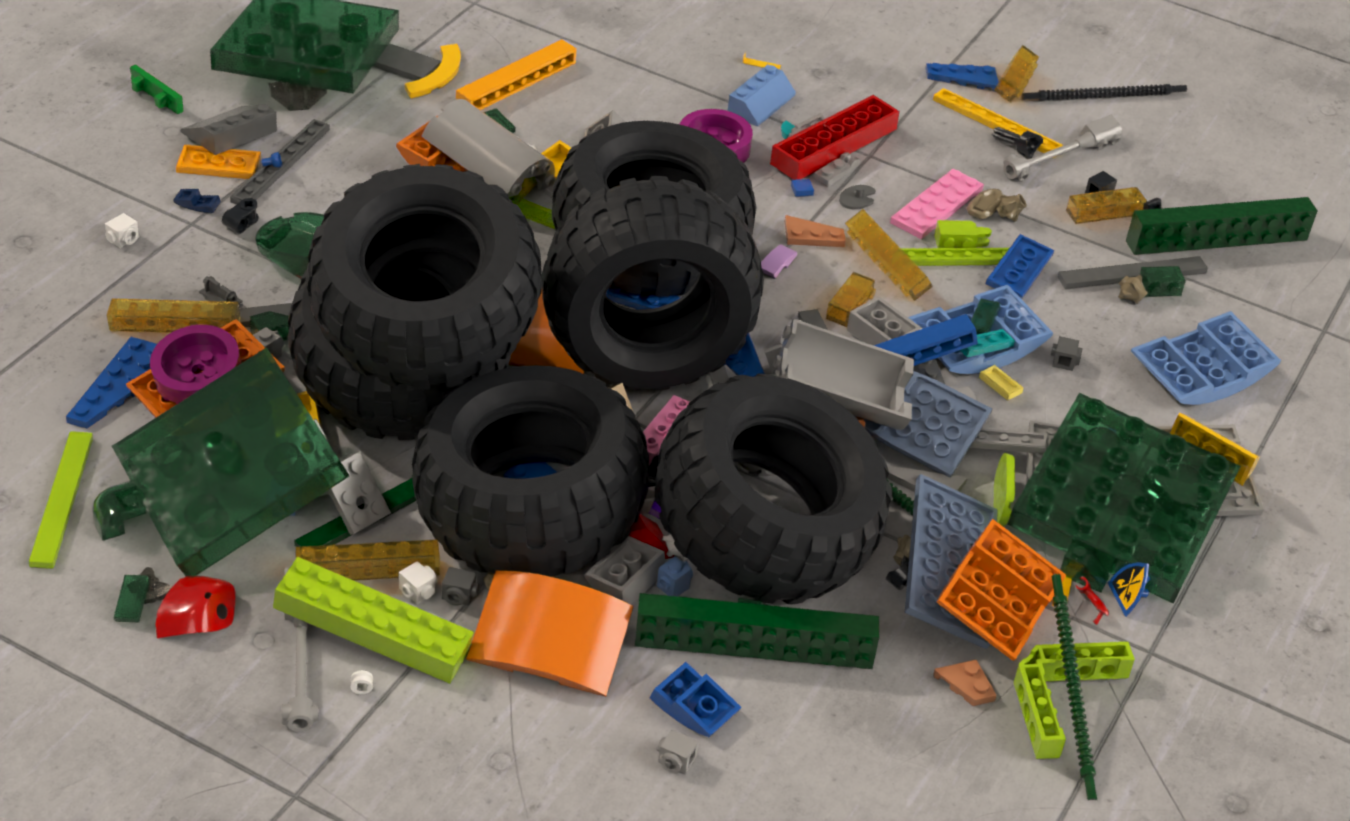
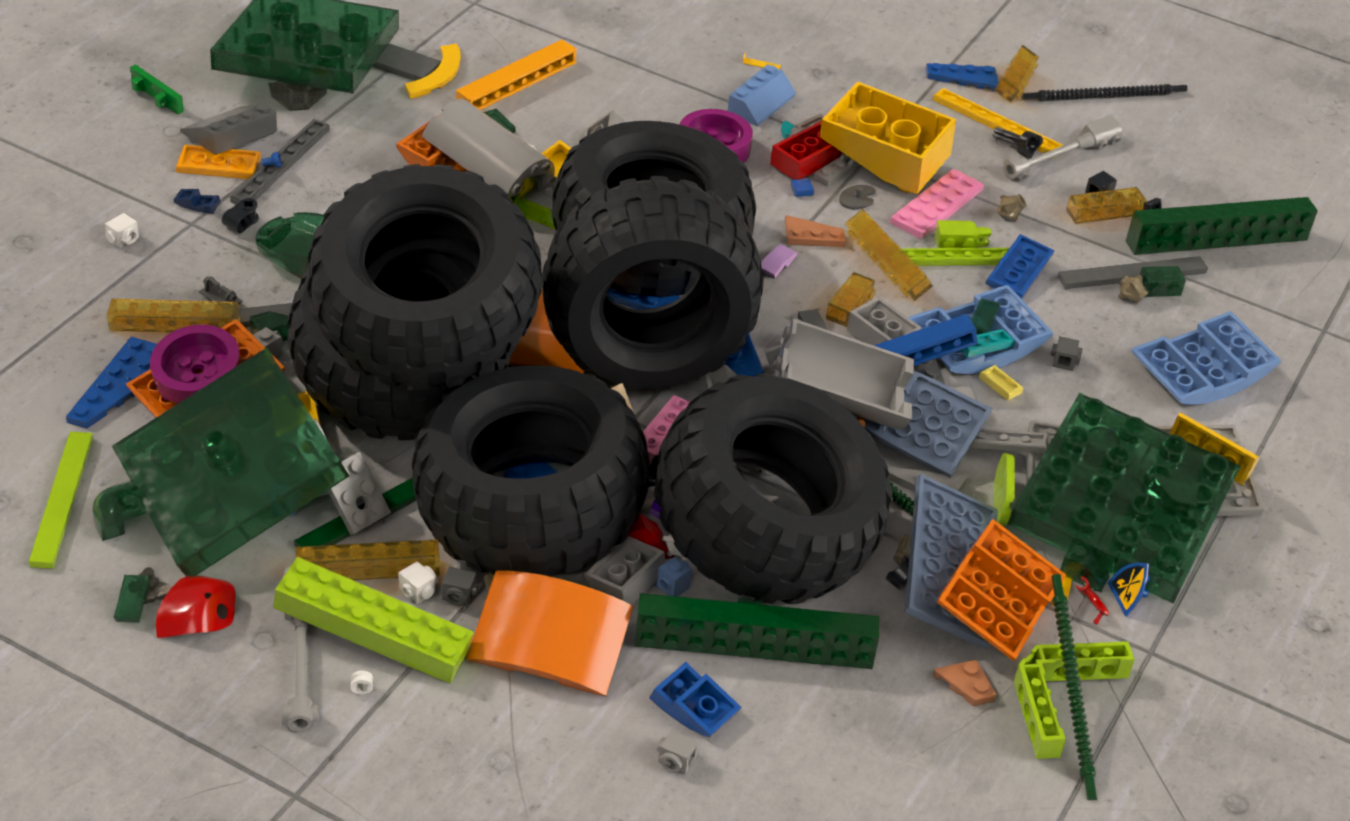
dark tan piece [967,188,1003,219] -> none
none -> yellow slope [820,81,956,194]

